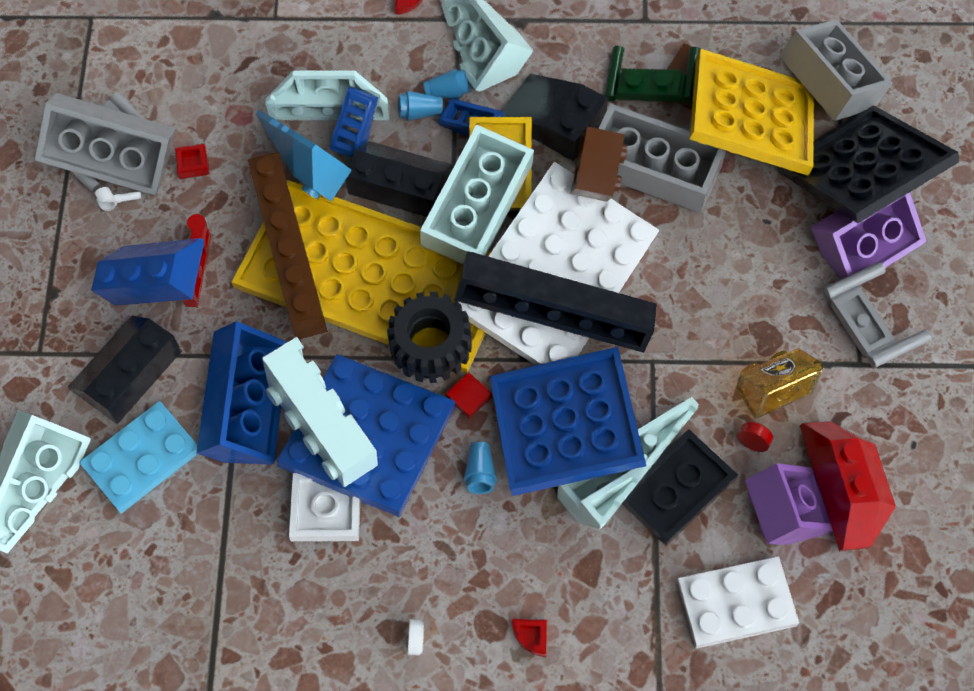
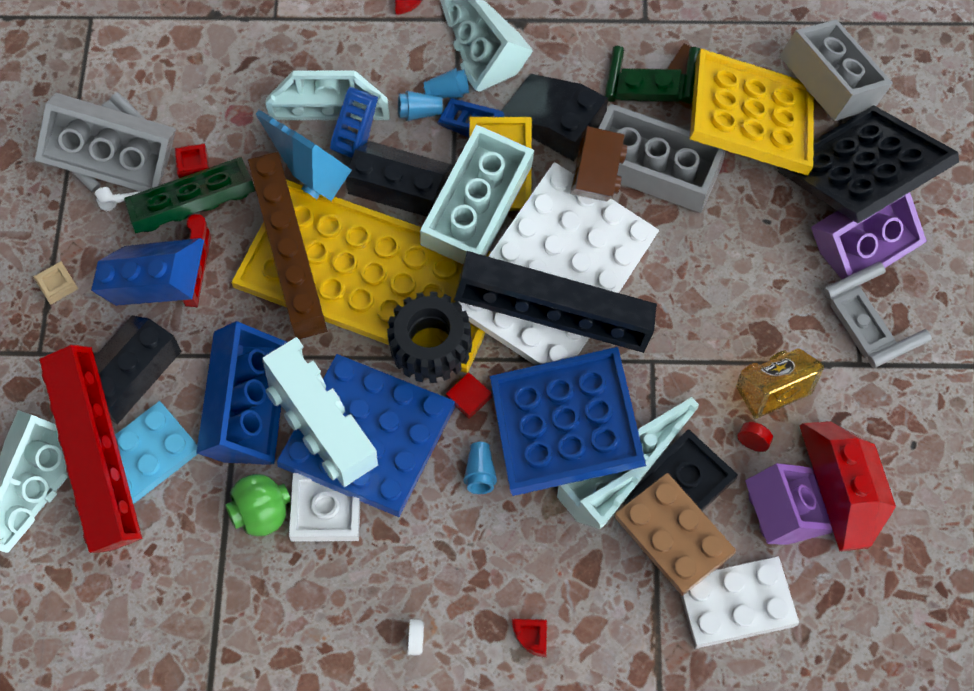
none -> tan tile [34,261,78,305]
none -> red brick [39,345,143,553]
none -> dark green plate [124,157,256,234]
none -> bright green plant [225,474,291,536]
none -> medium nougat plate [614,473,736,596]

